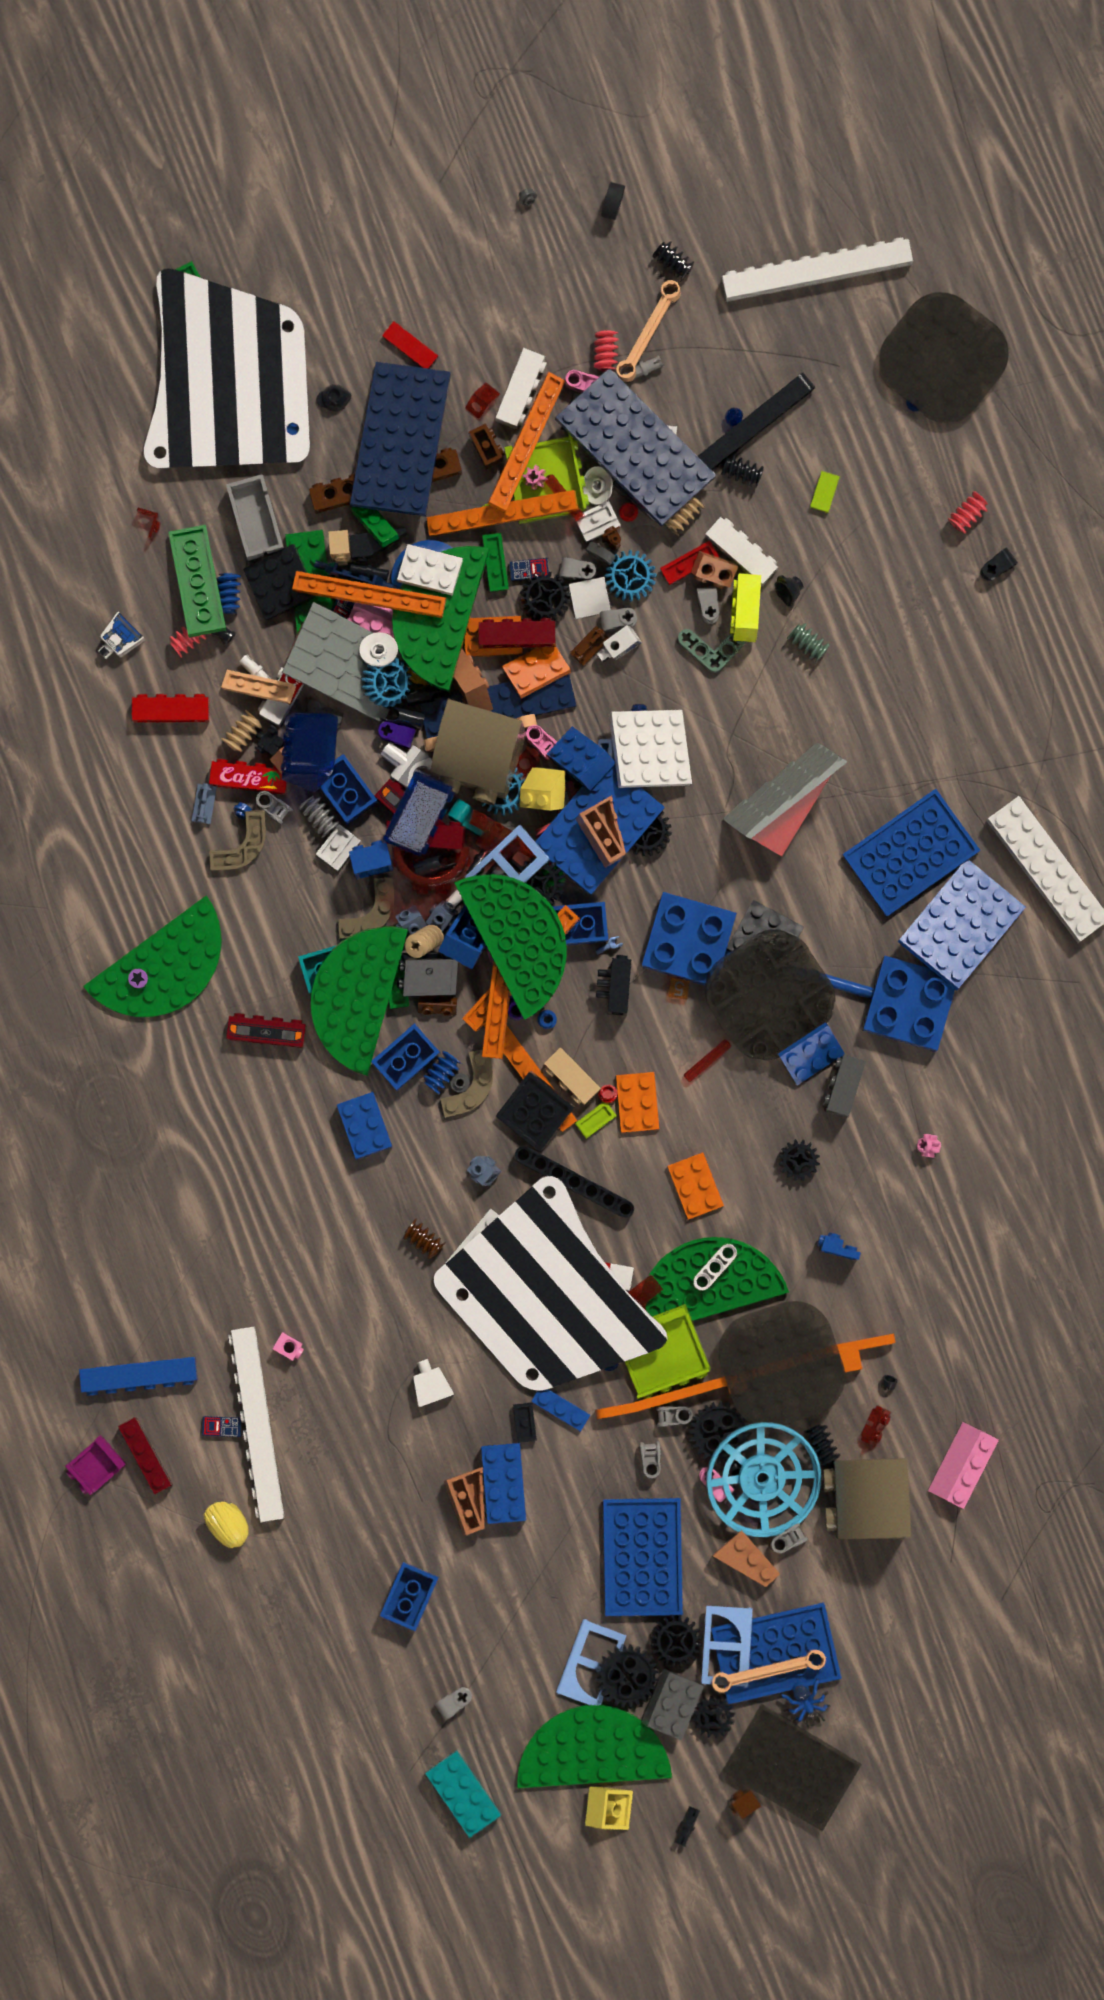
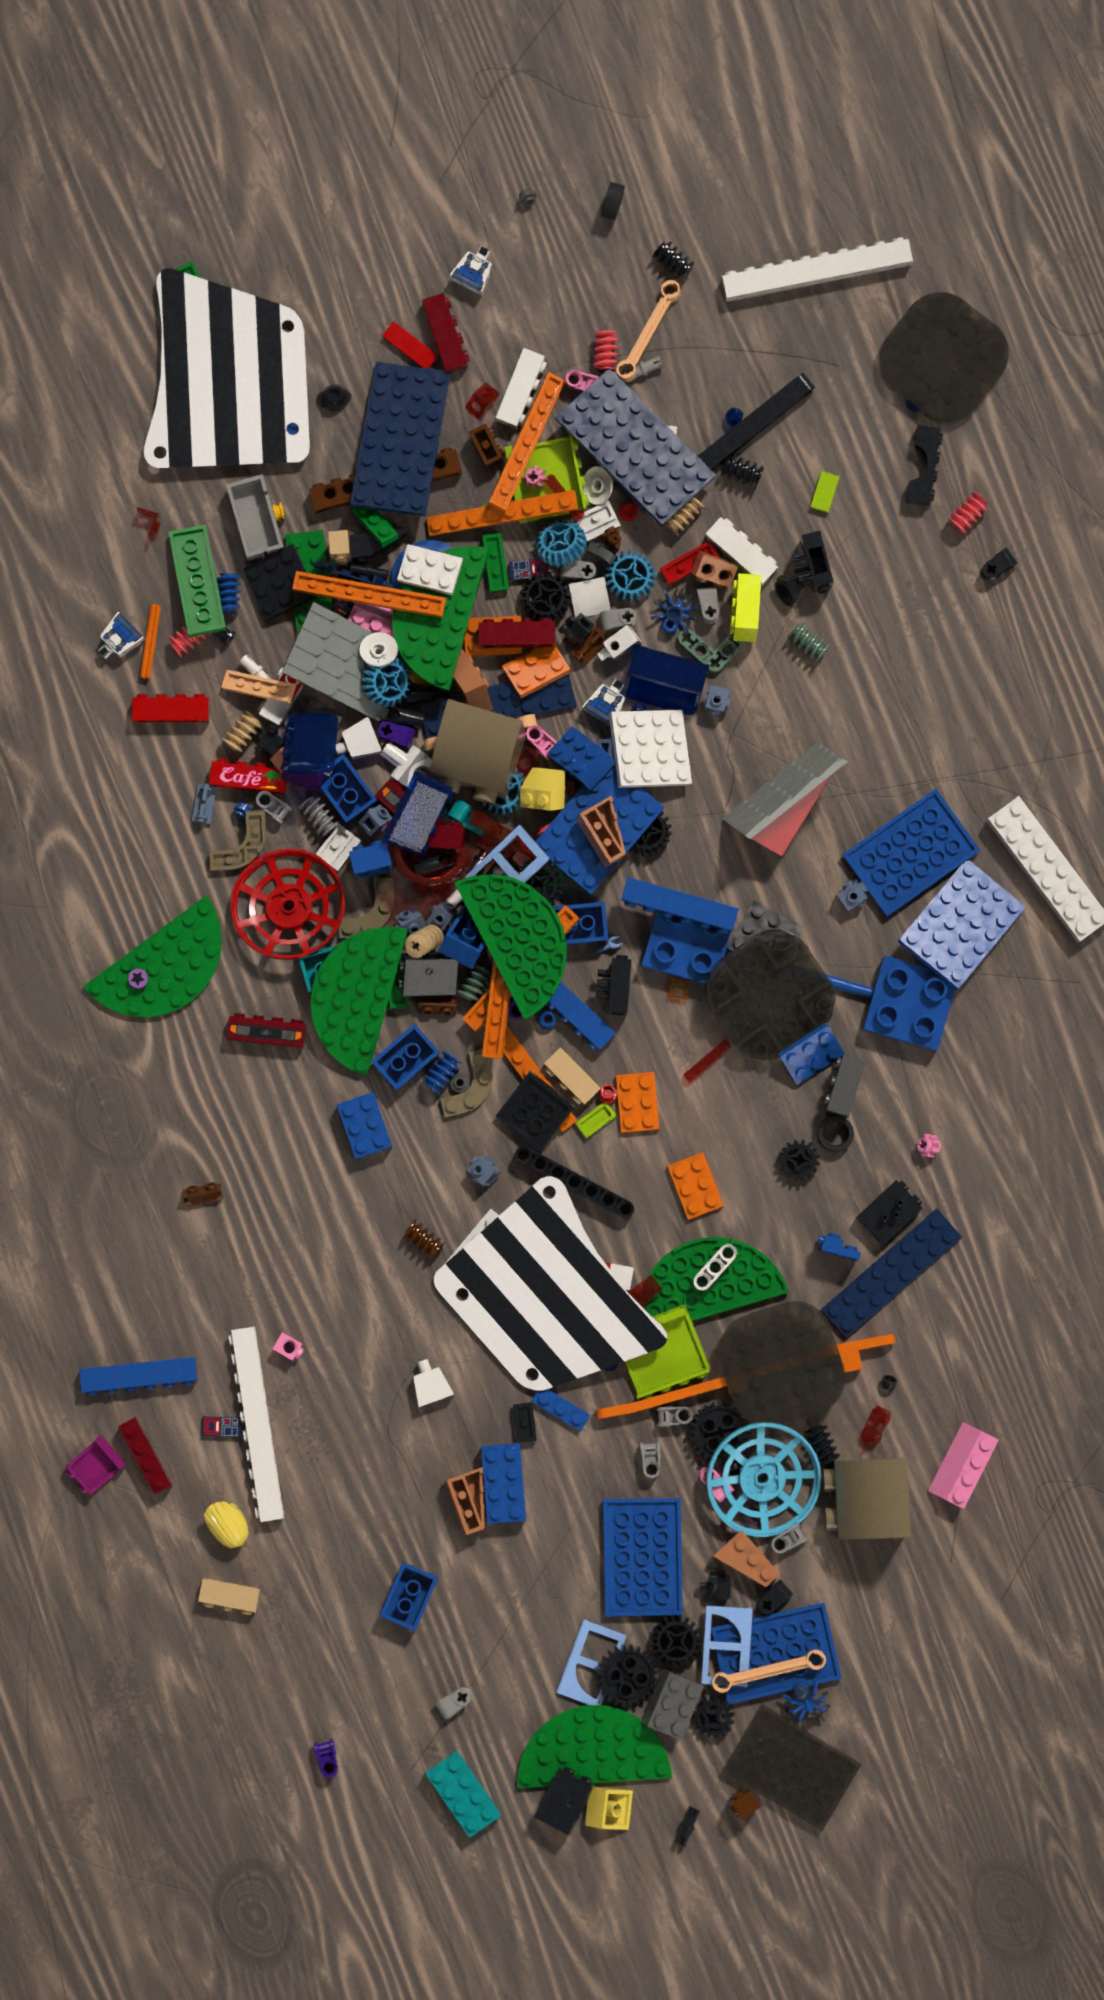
none -> orange axle [140,604,161,679]
none -> reddish brown hinge [183,1182,223,1207]
none -> tan brick [198,1578,261,1615]
none -> red dish [230,848,346,960]
none -> yellow bush [272,502,285,521]
none -> dark purple piece [314,1738,339,1777]
none -> white torso [334,717,382,759]
none -> sand blue brick [358,804,392,837]
none -> dark red brick [422,293,470,373]
none -> torso [450,246,492,296]
none -> sand green piece [456,962,492,1004]
none -> black piece [534,1766,595,1835]
none -> dark azure gear [535,519,587,568]
none -> blue brick [546,982,616,1051]
none -> black piece [558,613,595,644]
none -> torso [582,679,625,726]
none -> blue brick [621,877,739,934]
none -> clear blue windscreen [623,645,710,715]
none -> animal [651,588,700,634]
none -> black piece [700,1568,731,1599]
none -> sand blue brick [702,685,731,716]
none -> black piece [757,1579,793,1614]
none -> black piece [792,531,834,594]
none -> black tyre [817,1115,854,1152]
none -> dark blue plate [821,1208,962,1338]
none -> sand blue brick [837,879,868,911]
none -> black piece [856,1180,923,1245]
none -> black arch [906,425,943,506]

